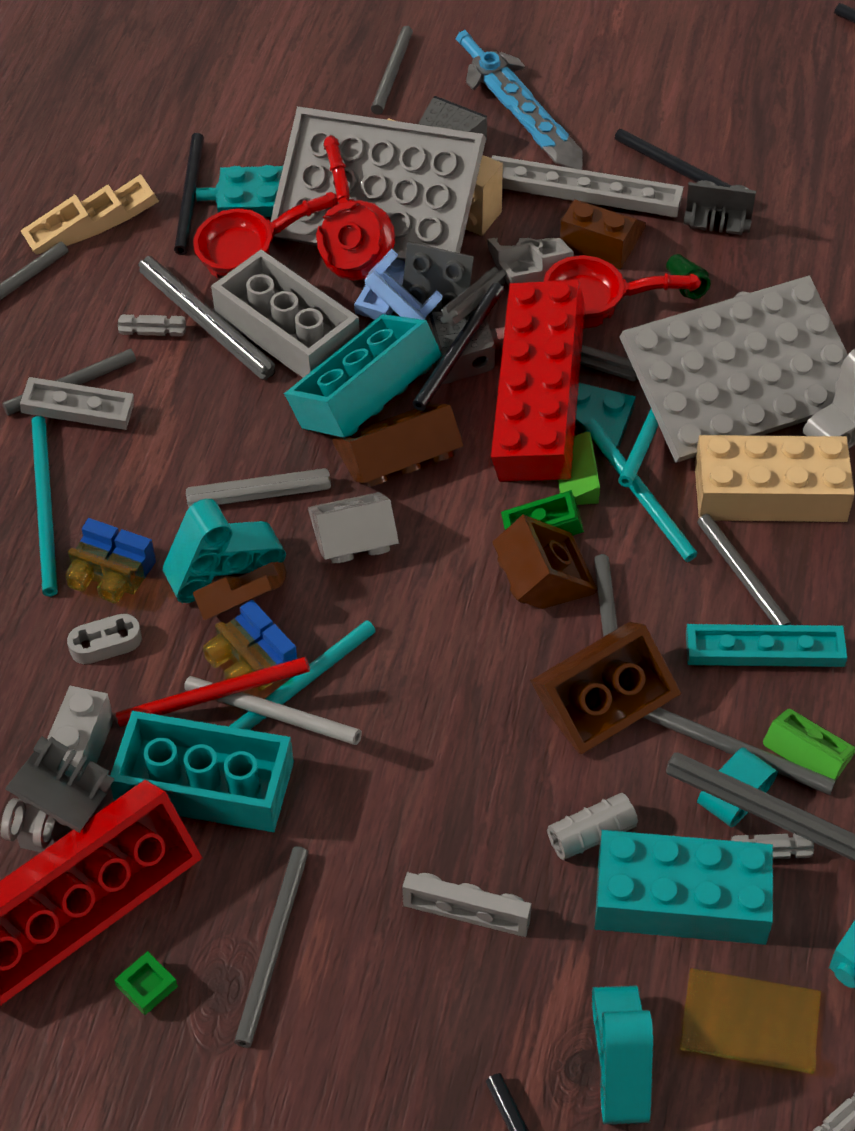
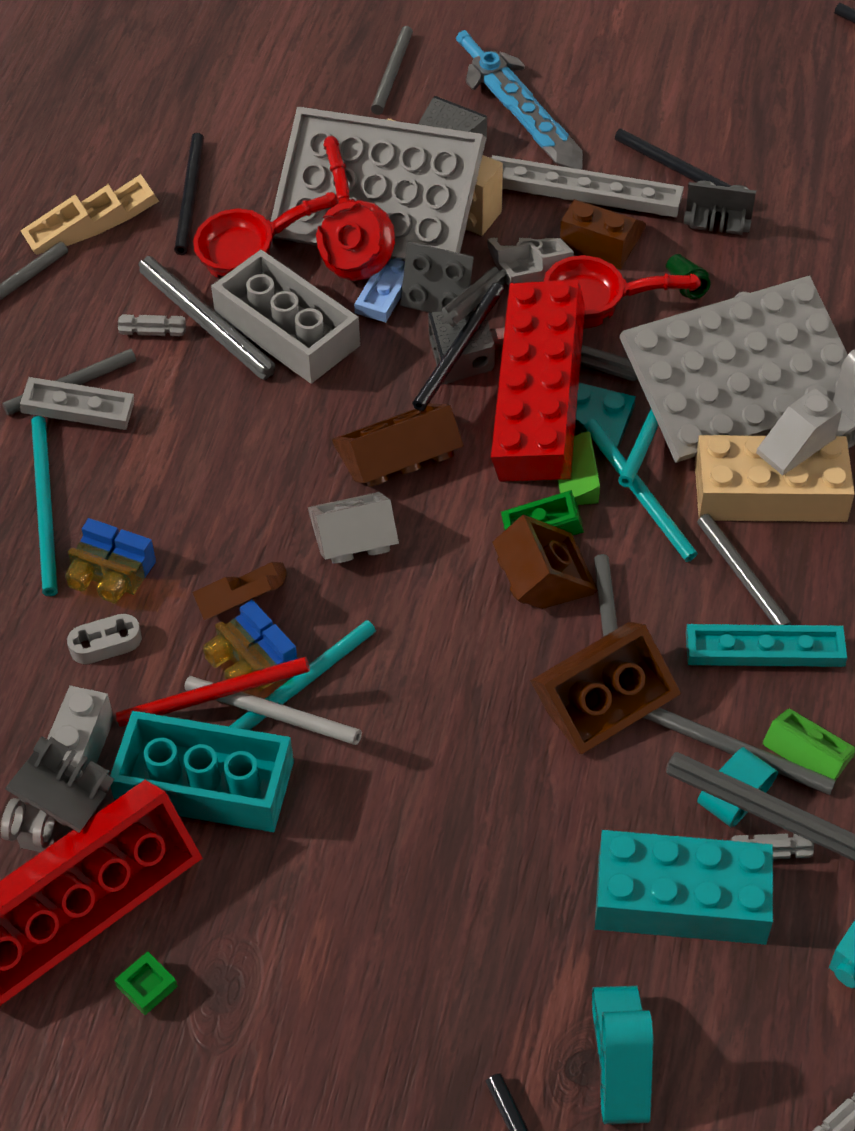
teal beam [162,498,286,603] -> none
light grey axle [186,468,331,507] -> none
teal plate [196,165,283,217] -> none
dark grey piece [234,846,309,1048] -> none
teal brick [284,314,442,438] -> none
light blue piece [365,249,443,320] -> none
light grey plate [402,872,532,937] -> none
light grey axle [547,793,638,860] -> none
clear yellow piece [680,968,821,1074] -> none
none -> light grey slope [756,388,842,475]

